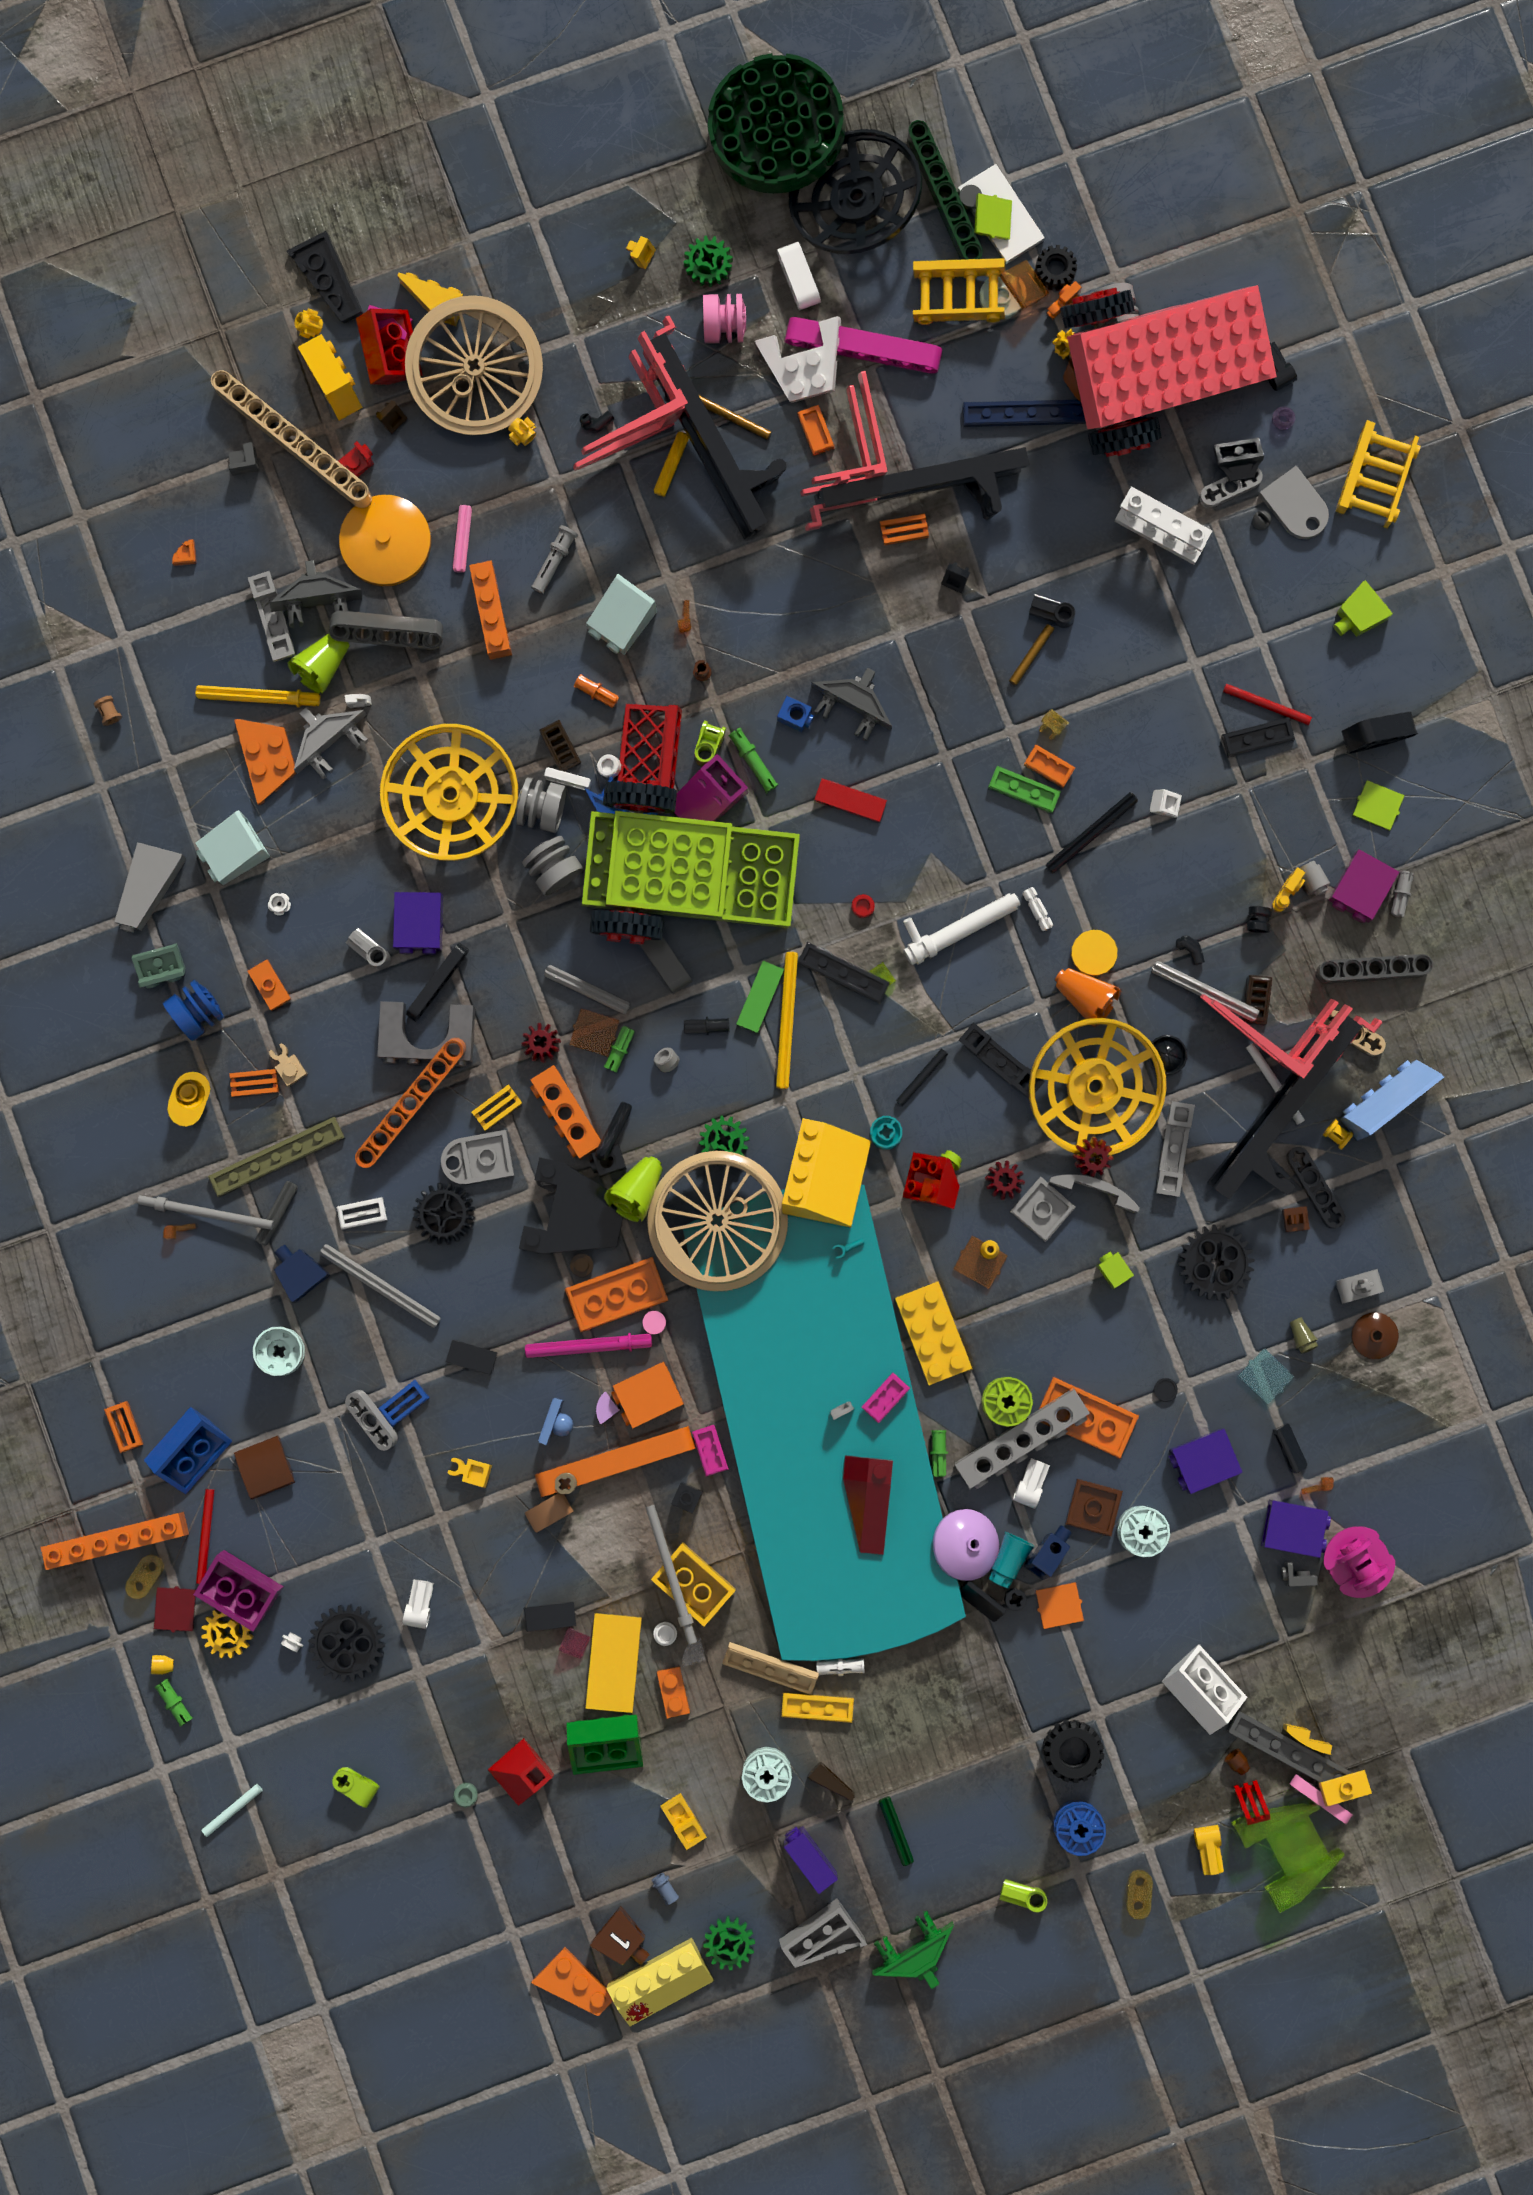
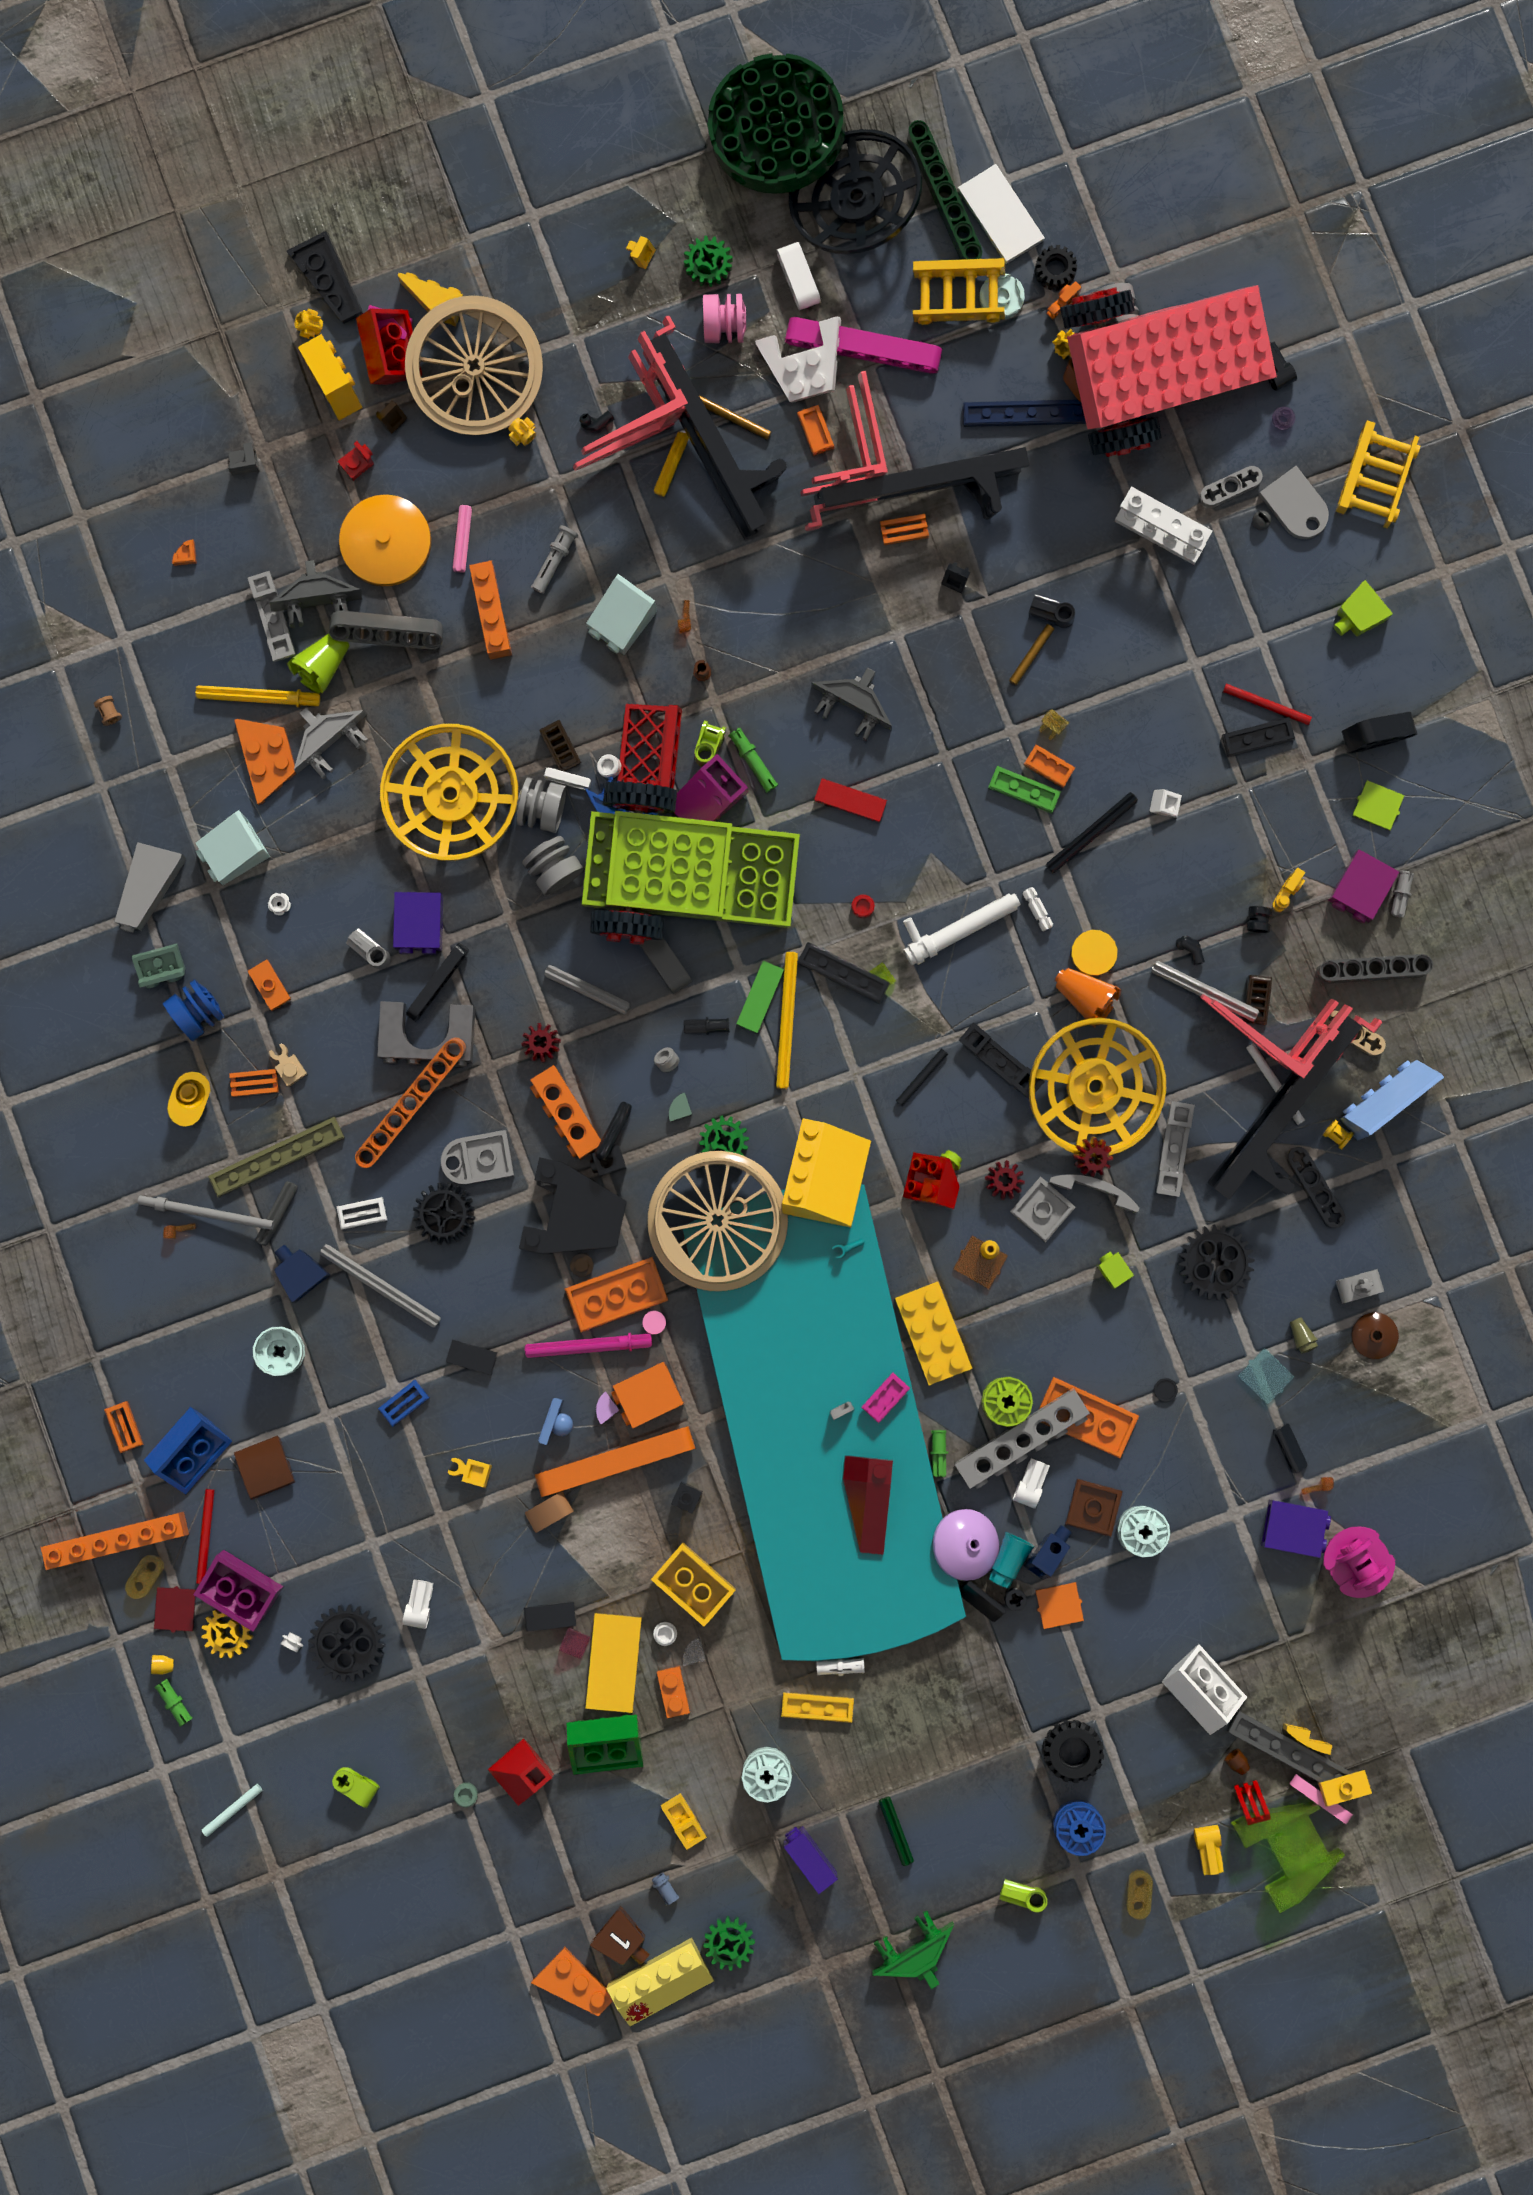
tan beam [211,370,372,508] -> none
white tile [345,694,372,708] -> none
light grey beam [345,1390,398,1451] -> none
yellow tile [471,1084,523,1131] -> none
dark tan bush [555,1473,577,1494] -> none
clear orange piece [569,1008,619,1057] -> none
orange axle [574,674,619,708] -> none
bright green axle [604,1026,635,1072] -> none
lime cone [604,1156,663,1222] -> none
light grey bar [645,1505,697,1645] -> none
dark pink plate [692,1425,728,1477] -> none
tan tile [722,1642,819,1695] -> none
blue brick [777,696,814,732] -> none
light grey wedge [779,1898,867,1968] -> none
dark brown slope [808,1762,855,1801] -> none
teal wheel [870,1116,902,1150] -> none
dark grey tile [959,185,982,210] -> none
lime piece [974,193,1012,240] -> none
clear orange piece [999,260,1049,309] -> none
black hat [1148,1035,1187,1075] -> none
dark purple brick [1168,1428,1243,1494] -> none
black slope [1213,437,1264,482] -> none
dark grey bracket [1281,1562,1318,1587] -> none
reddish brown tile [1282,1206,1310,1233] -> none
light grey brick [1300,861,1330,897] -> none
none -> sand green tile [669,1093,692,1122]

